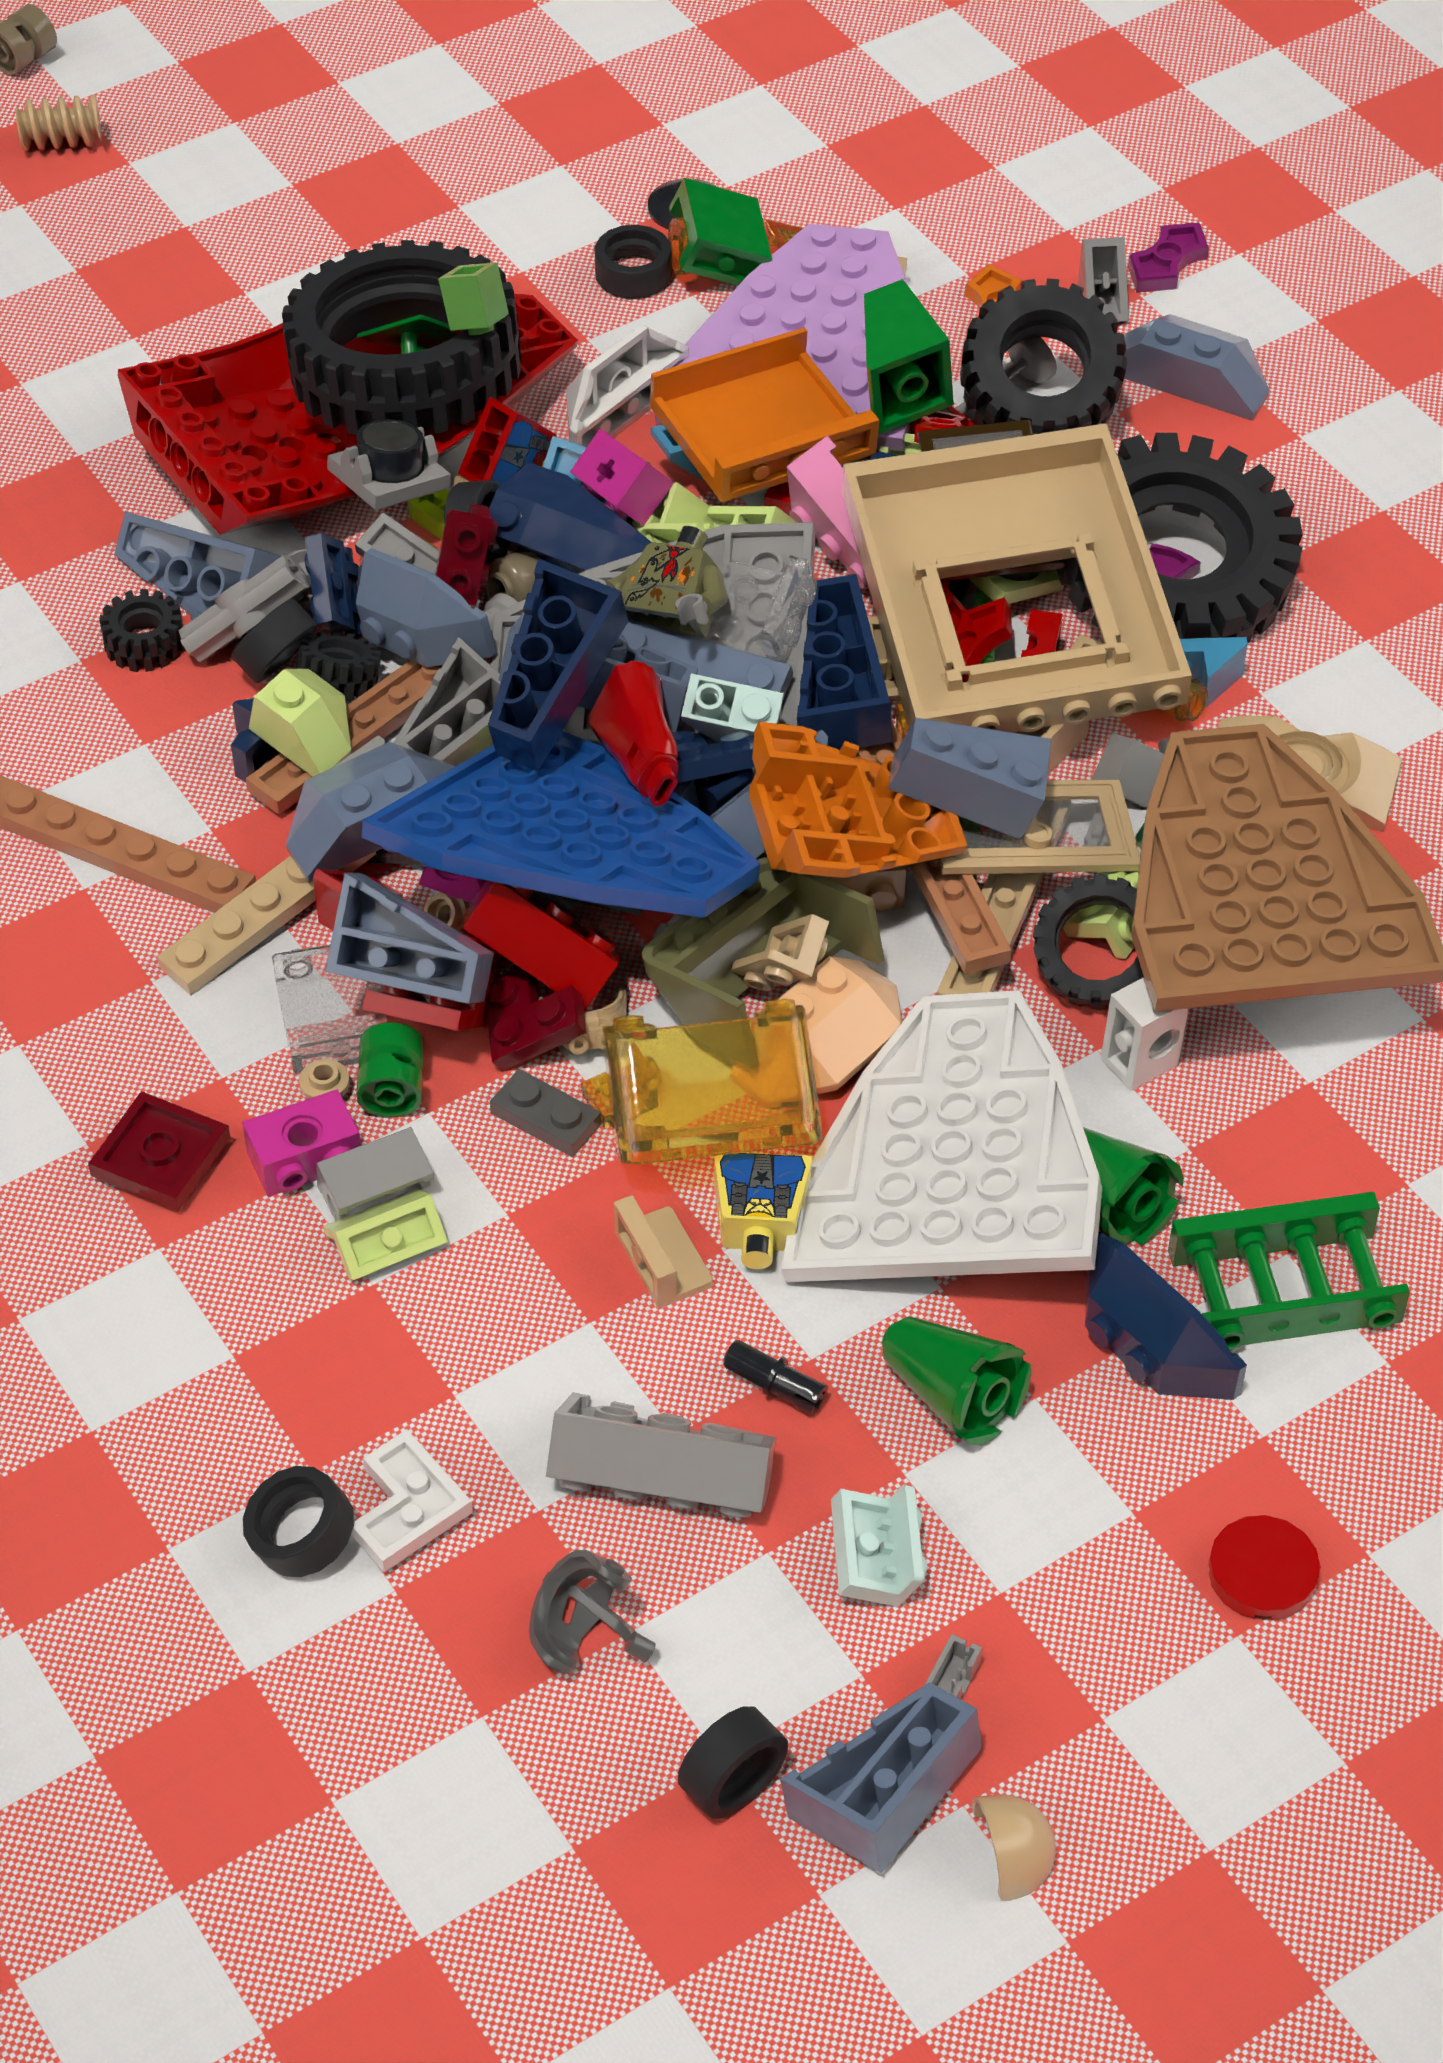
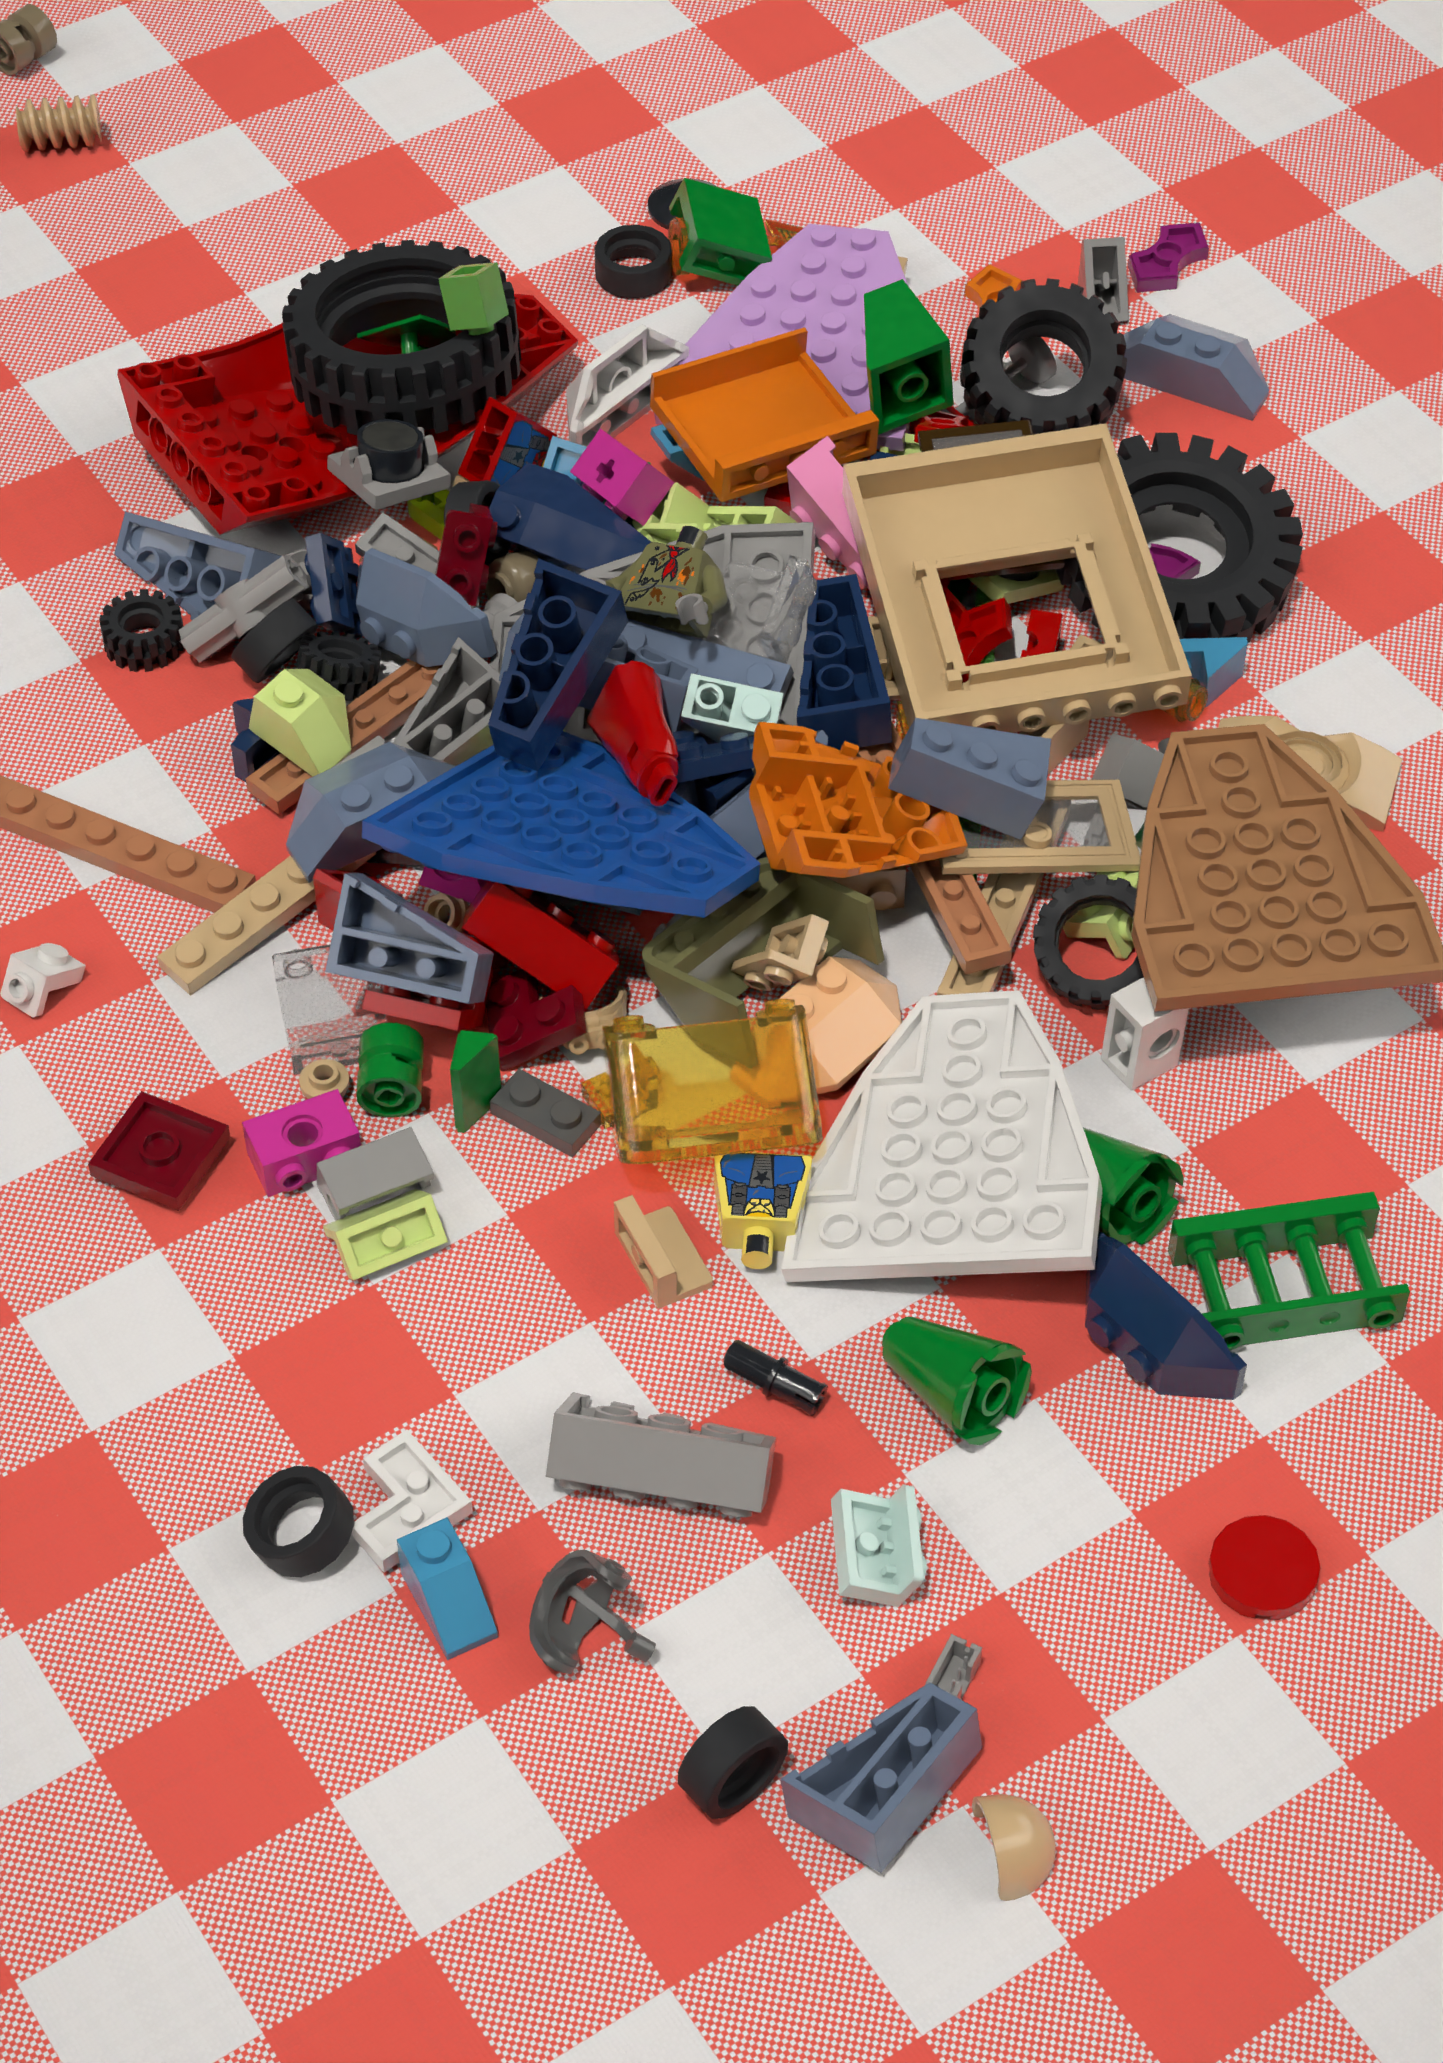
none -> white bracket [0,943,86,1018]
none -> dark azure slope [397,1517,498,1660]
none -> green slope [450,1030,501,1133]

